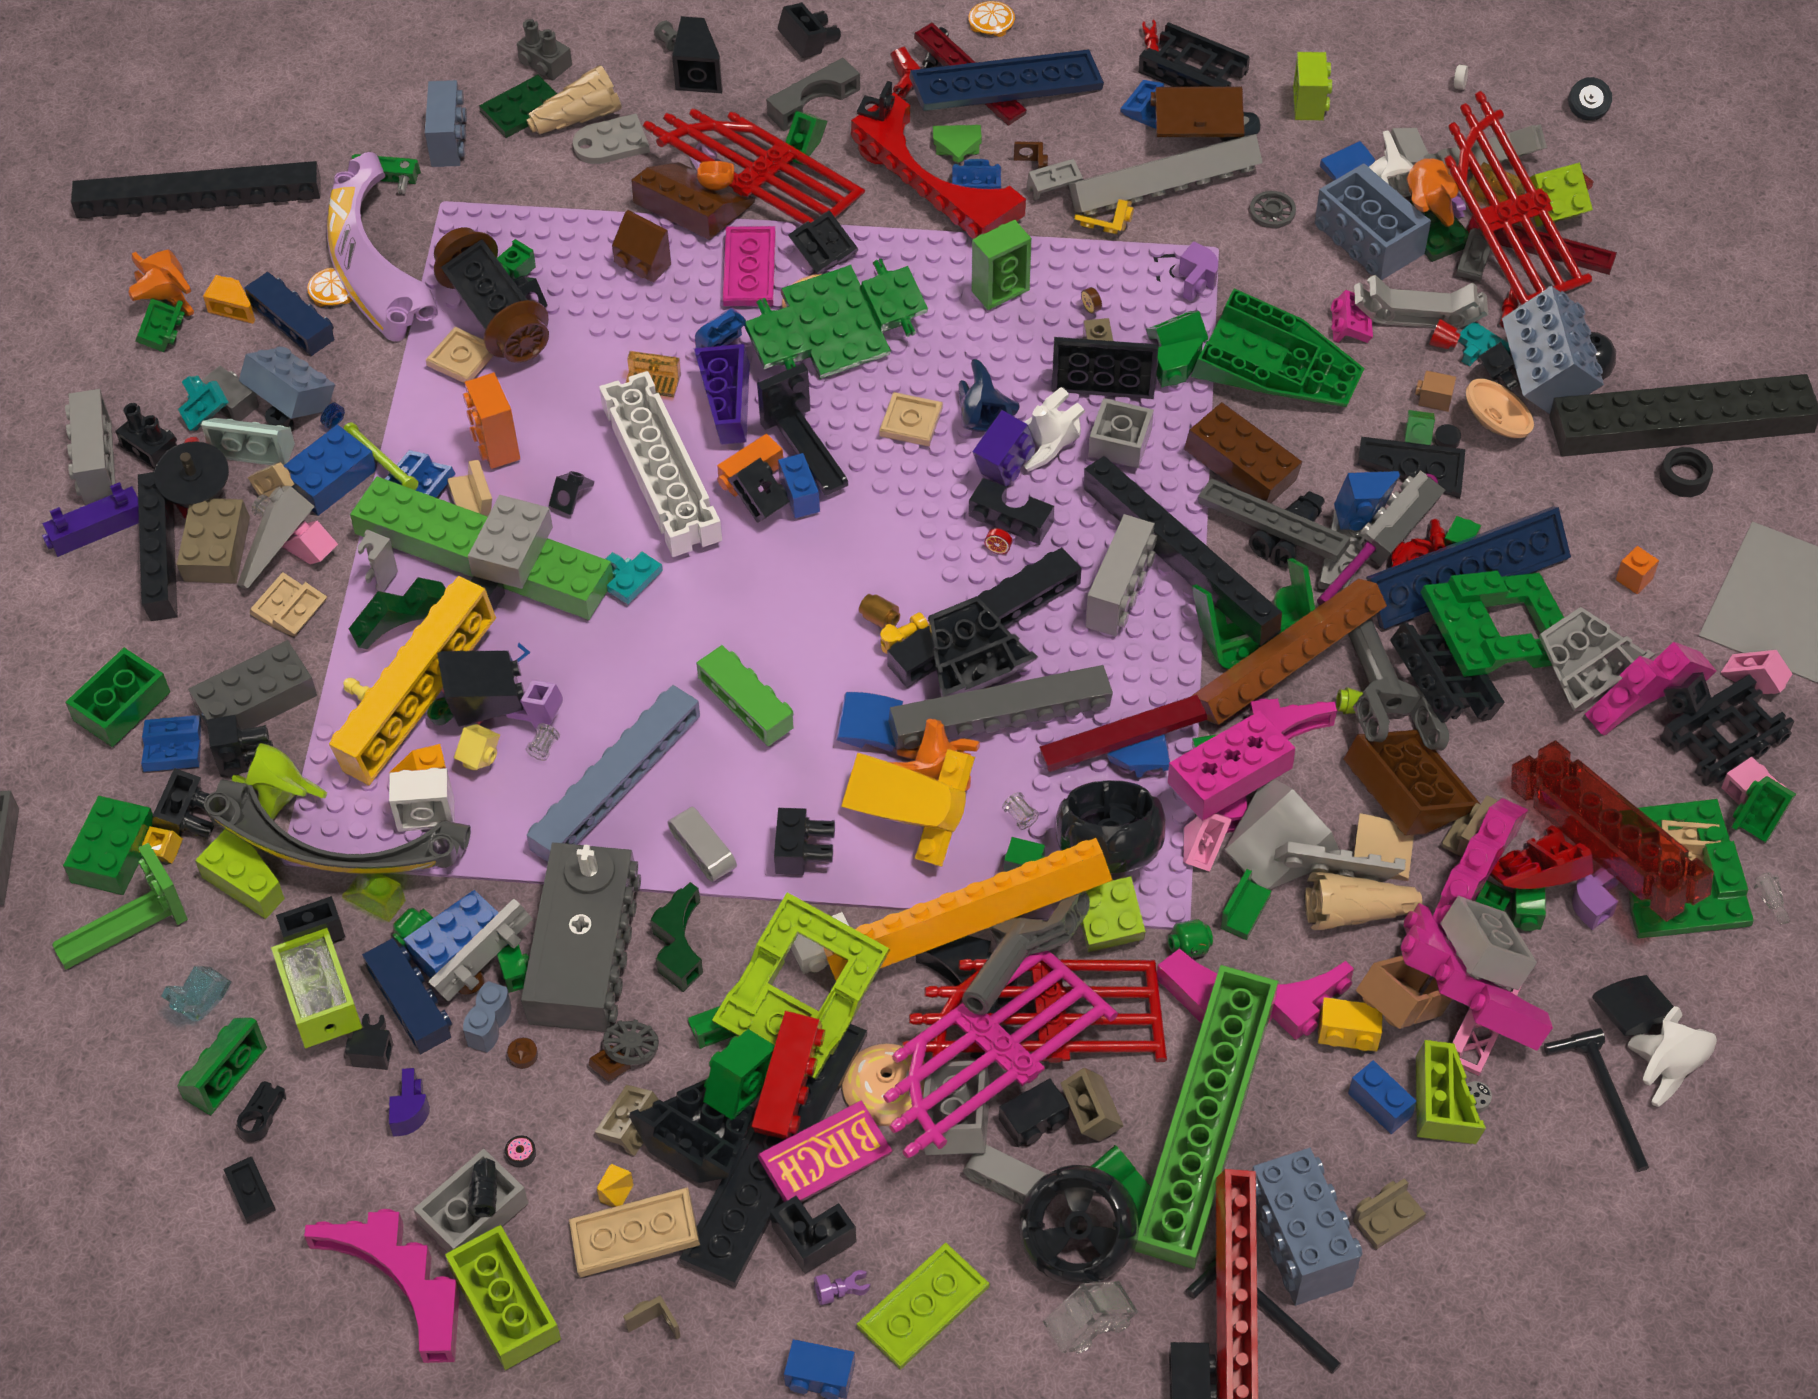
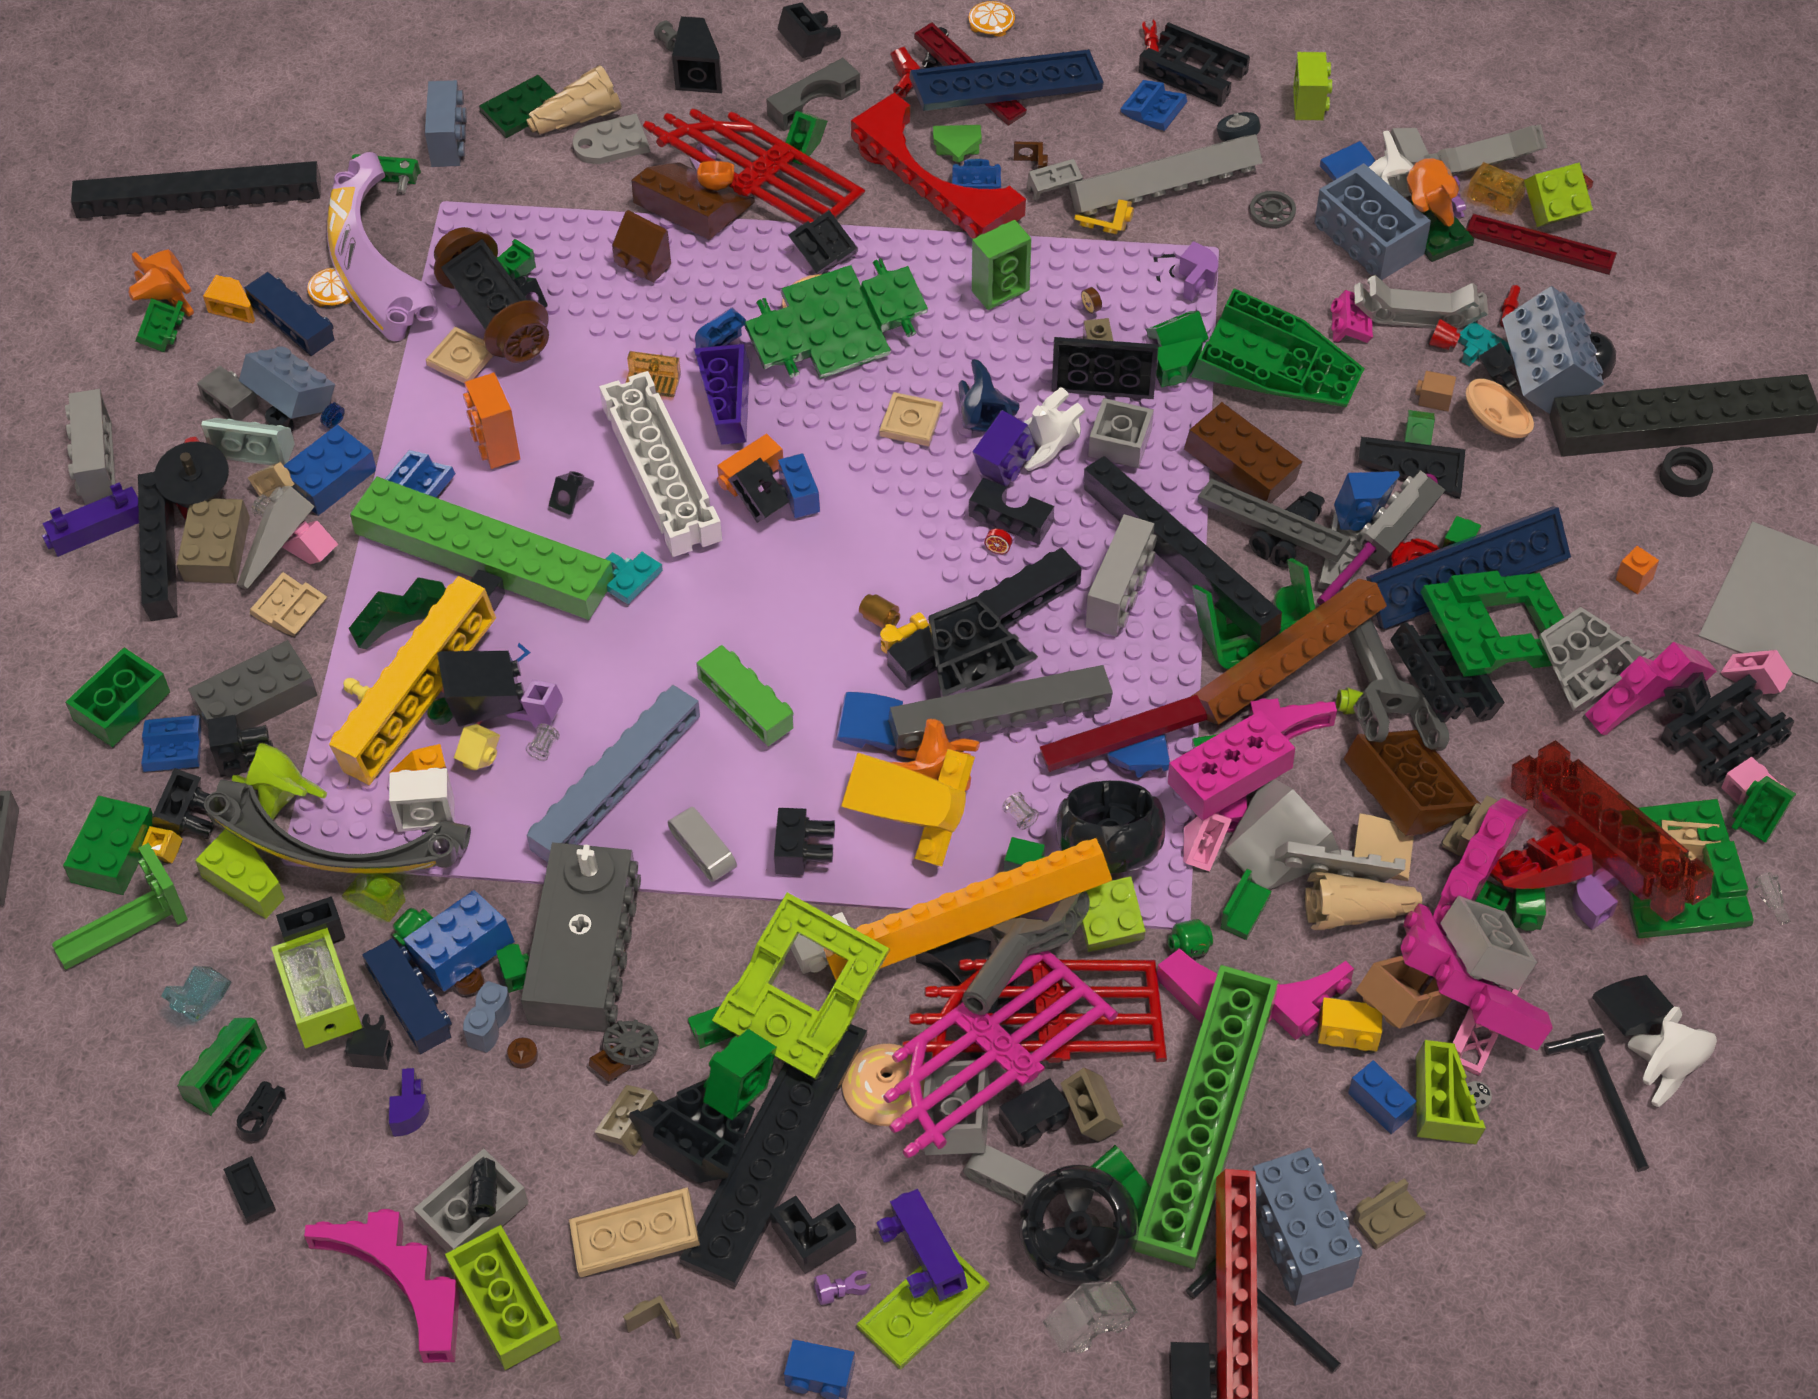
black brick [115,403,177,470] -> none
teal hinge [178,375,229,431] -> none
lime bar [343,422,418,490] -> none
light grey hinge [358,530,398,592] -> none
light grey hinge [429,899,533,1001] -> none
tan panel [448,460,492,516] -> none
light grey brick [468,495,553,589] -> none
tile [505,1135,536,1168] -> none
dark grey brick [517,19,572,80] -> none
yellow slope [597,1164,634,1207] -> none
dark green arch [651,882,703,992] -> none
dark pink tile [723,226,776,306] -> none
red brick [752,1011,825,1140] -> none
black bracket [757,363,848,496] -> none
dark pink tile [758,1100,892,1202] -> none
black bracket [857,81,895,121] -> none
reddish brown door [1151,86,1244,137] -> none
red bar [1429,519,1446,551] -> none
black tile [1434,424,1461,448] -> none
red piece [1444,91,1592,305] -> none
white tile [1454,65,1468,90] -> none
dark grey hinge [1456,228,1495,282] -> none
black wheel [1568,77,1612,121] -> none
none -> dark purple brick [876,1188,968,1301]

